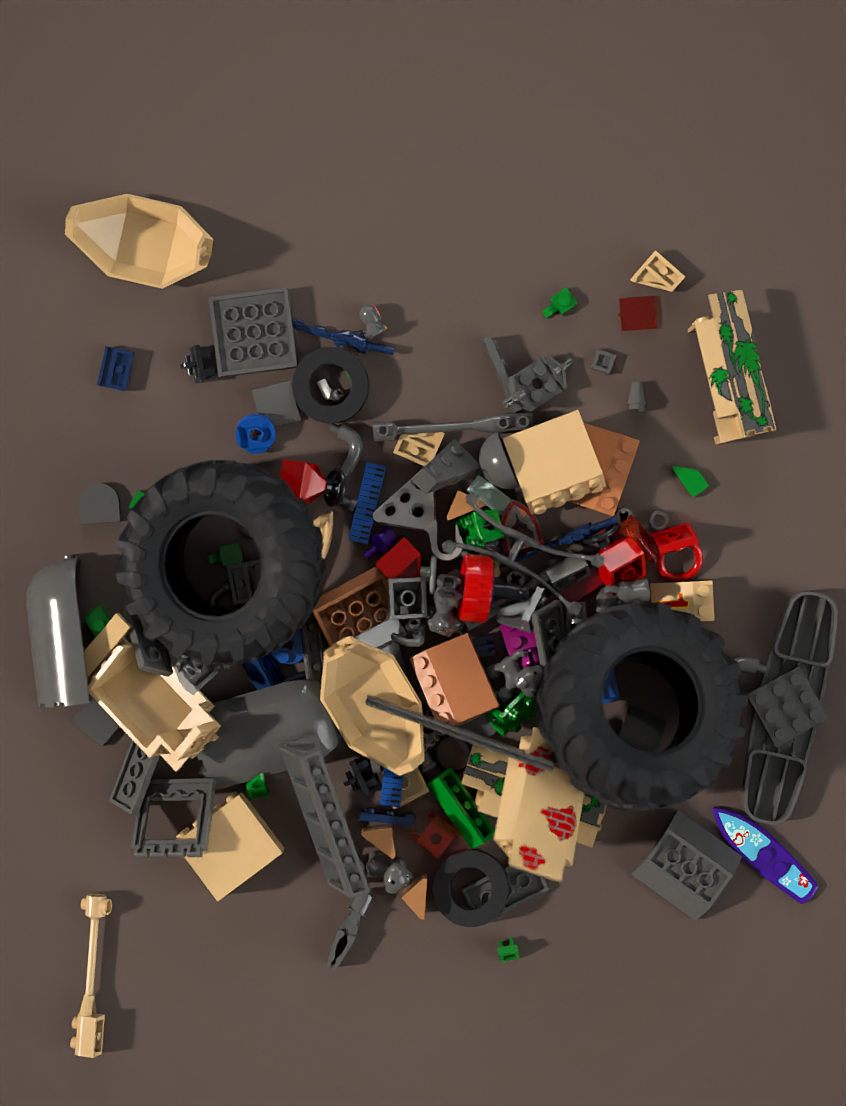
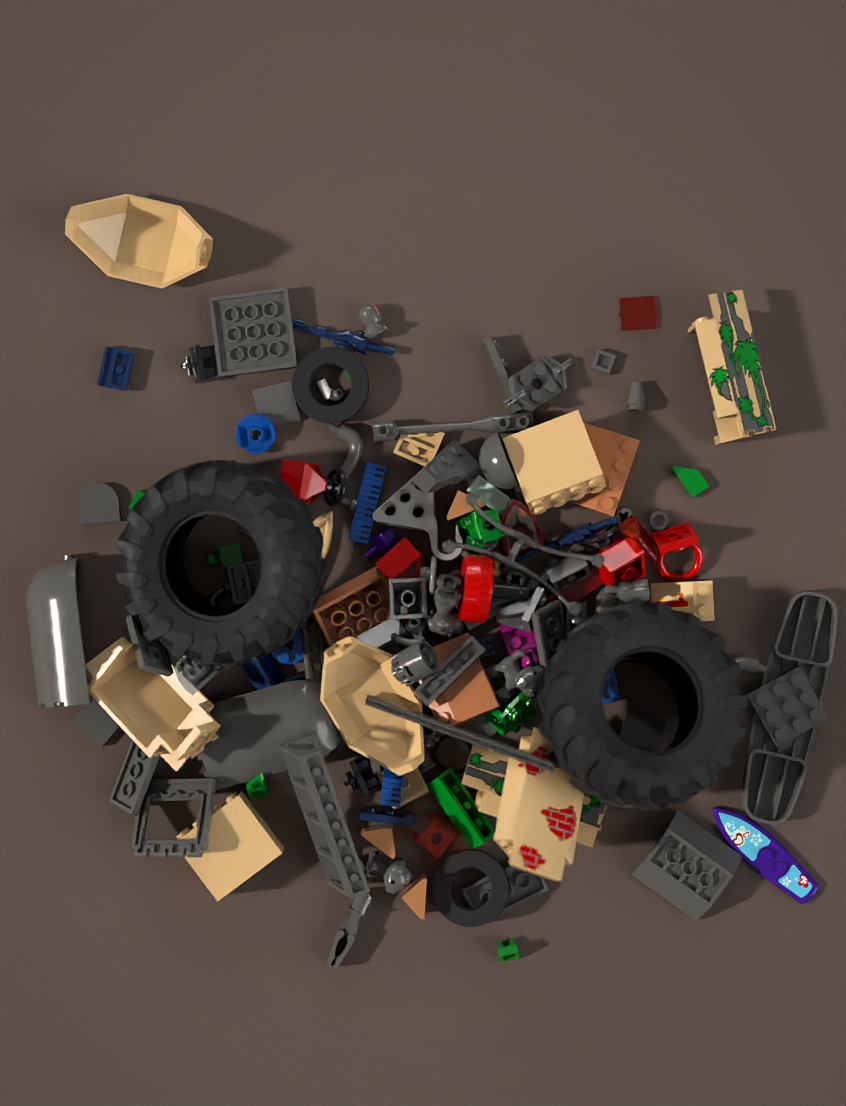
tan bar [70,894,112,1058] -> none
green torso [84,603,112,637] -> none
tan tile [84,613,133,680] -> none
green plate [542,287,578,319] -> none
tan wing [630,250,685,292] -> none
none -> dark grey gear [390,640,439,687]
none -> dark grey plate [414,636,486,706]

